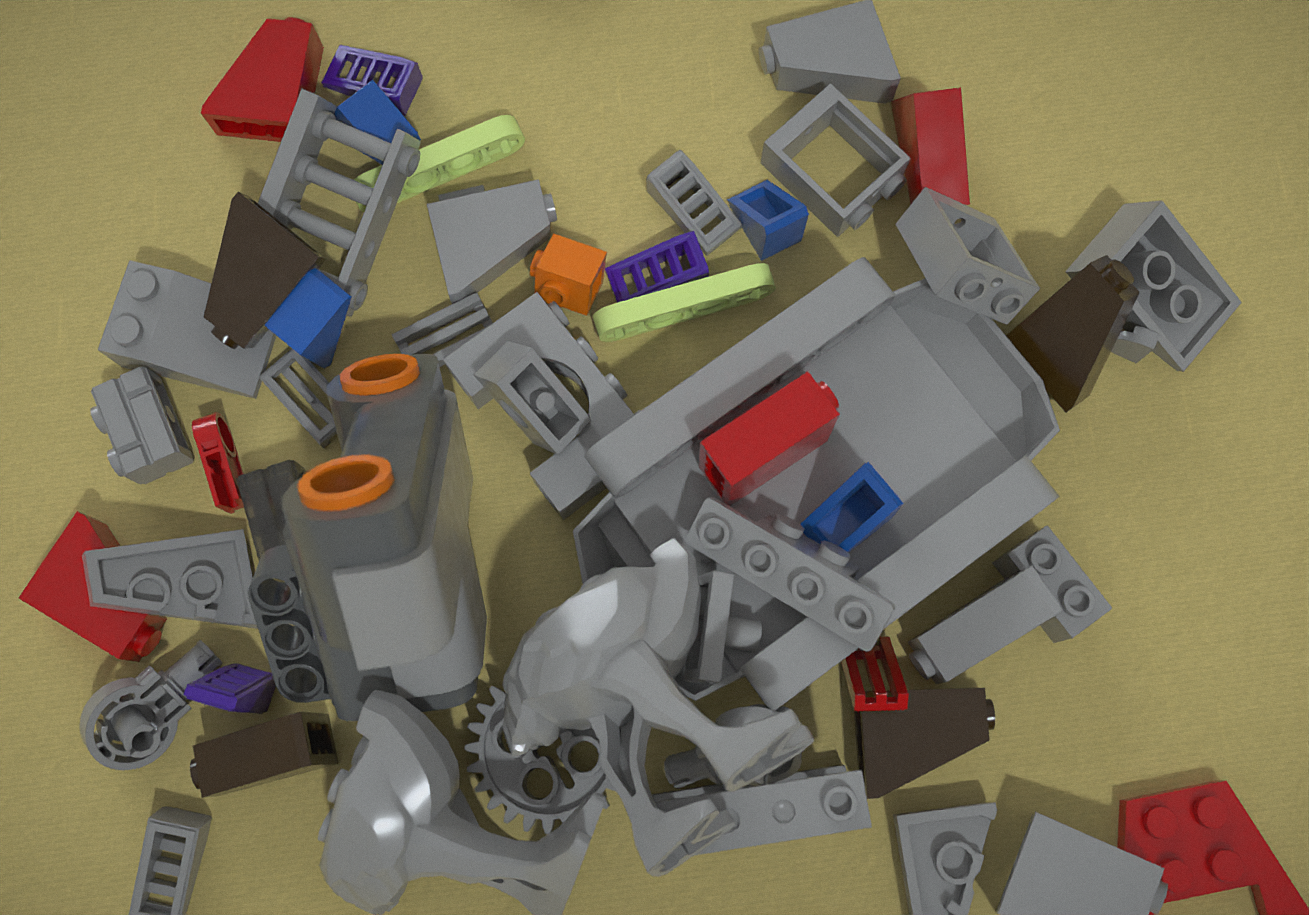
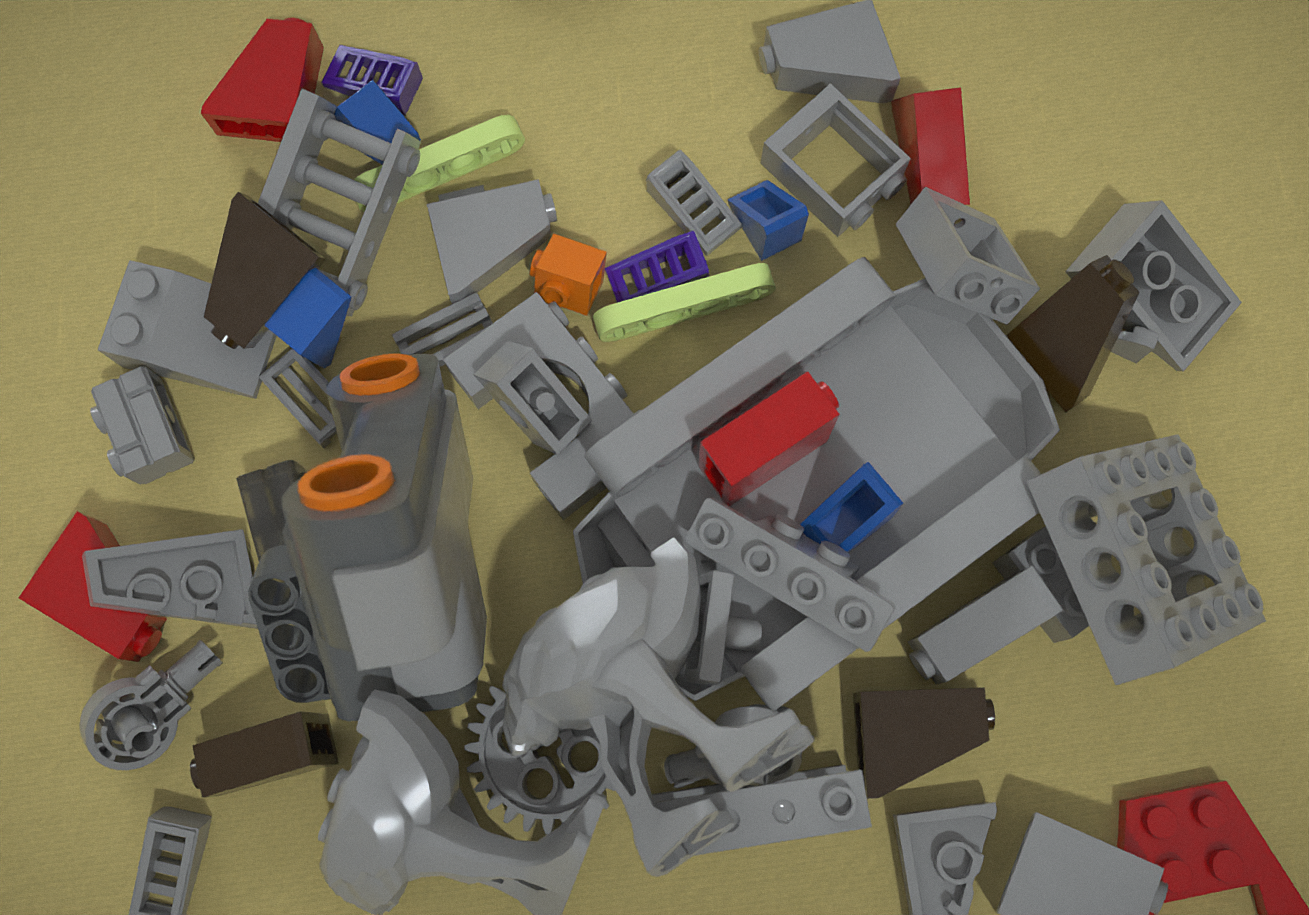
dark purple slope [183,663,276,714] -> none
red piece [192,412,254,514] -> none
red tile [841,636,909,711] -> none
none -> light grey brick [1026,434,1266,685]

